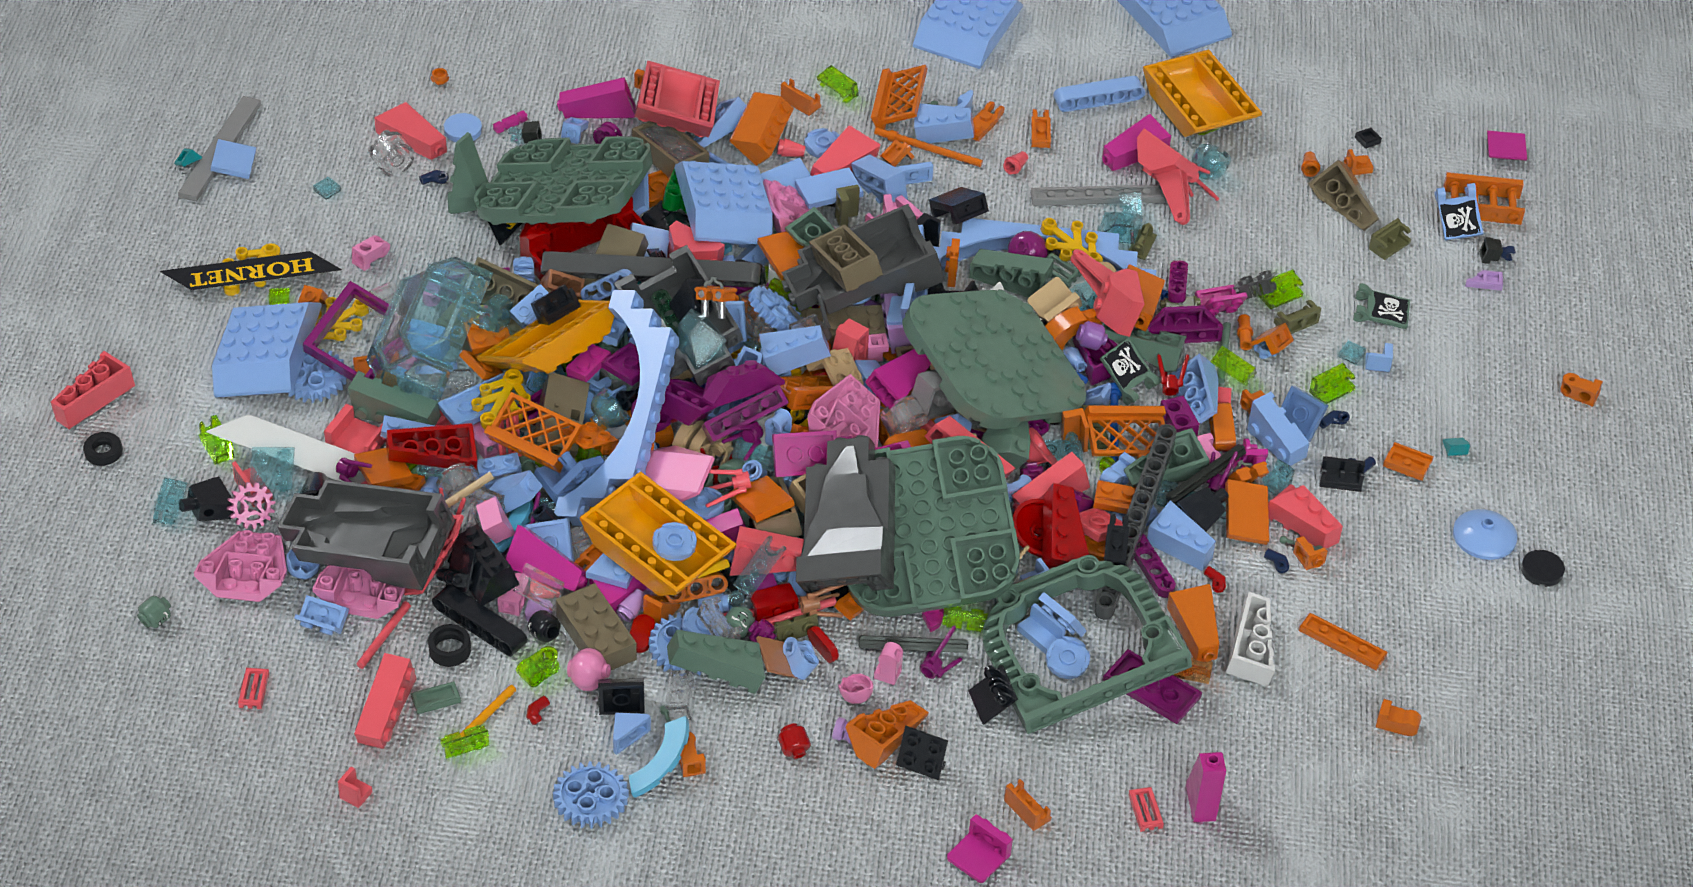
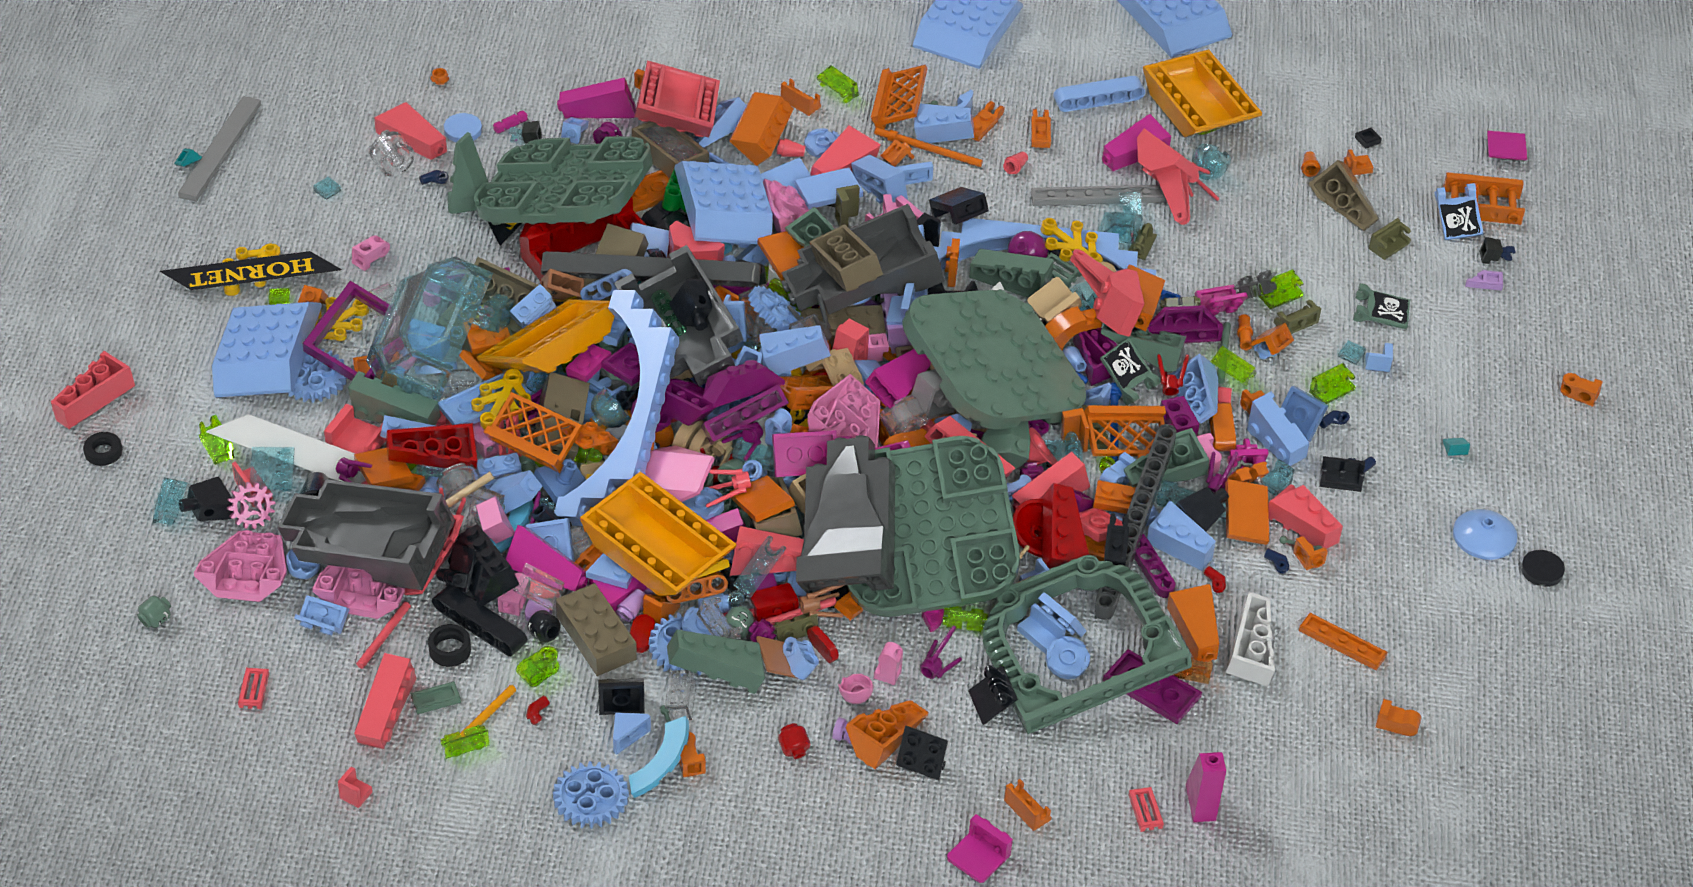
light blue tile [210,139,256,179] -> none
light blue gear [513,256,535,283] -> none
black hinge [531,285,581,325] -> none
medium blue tile [552,451,605,495] -> none
bright pink plant [567,648,611,691] -> none
light blue tile [631,172,649,216] -> none
light blue tile [652,522,697,561] -> none
clear light blue slope [678,308,727,369] -> none
piece [694,277,737,319] -> none
pearl dark grey axle [858,635,968,653] -> none
medium lavender head [1076,321,1108,350] -> none
pearl dark grey axle [1166,444,1246,504] -> none
magenta beam [1168,260,1188,303] -> none
orange plate [1383,442,1434,481] -> none

